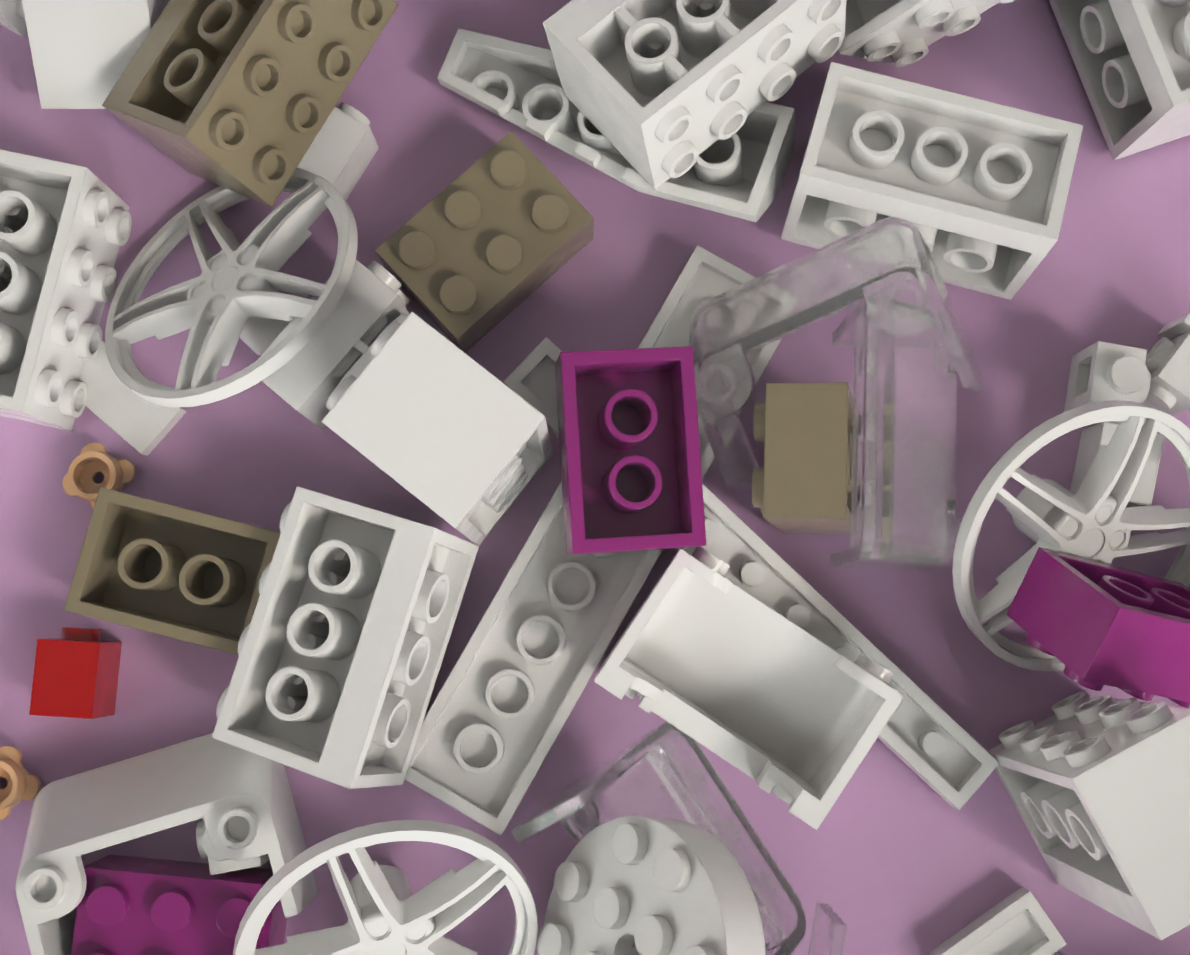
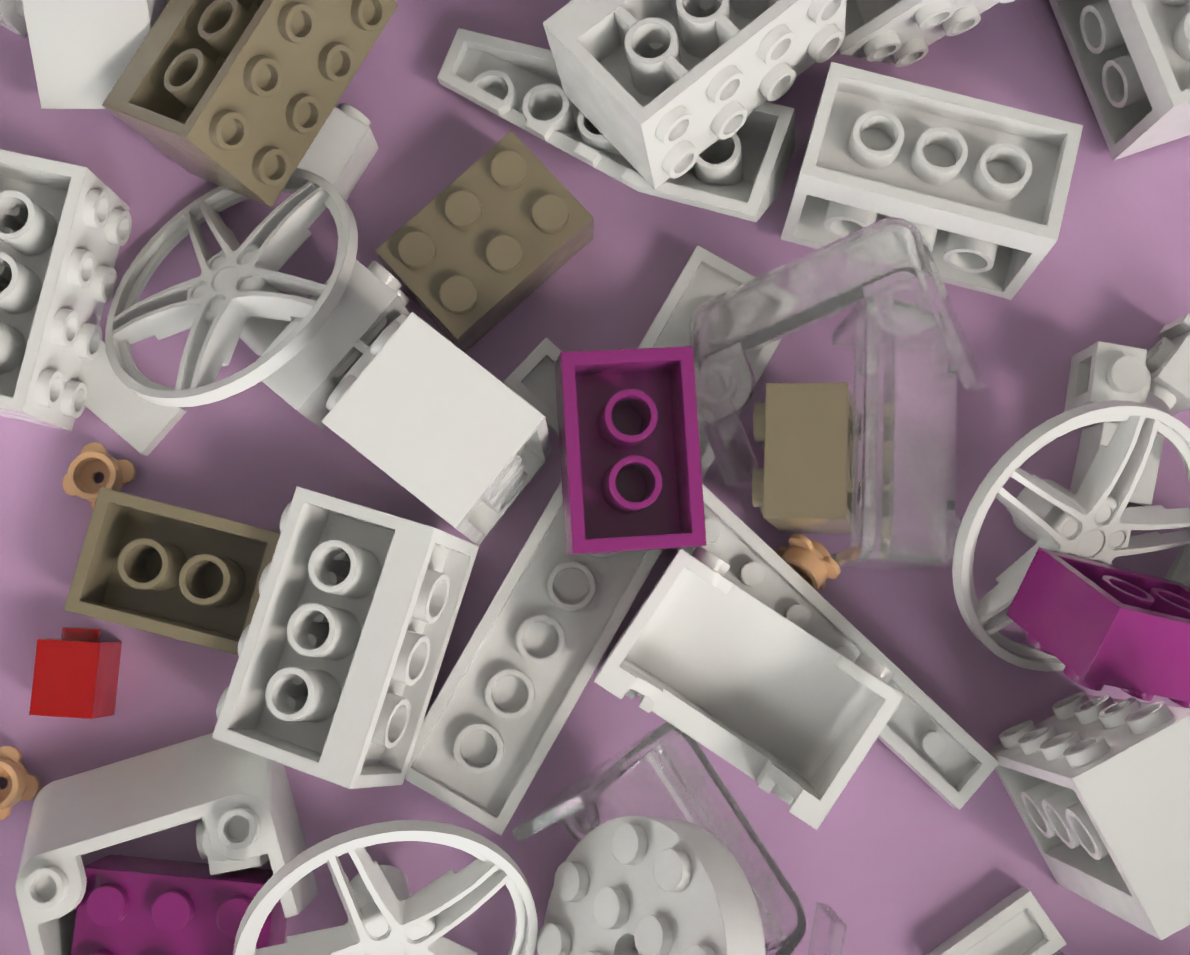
none -> light nougat plate [776,534,841,591]

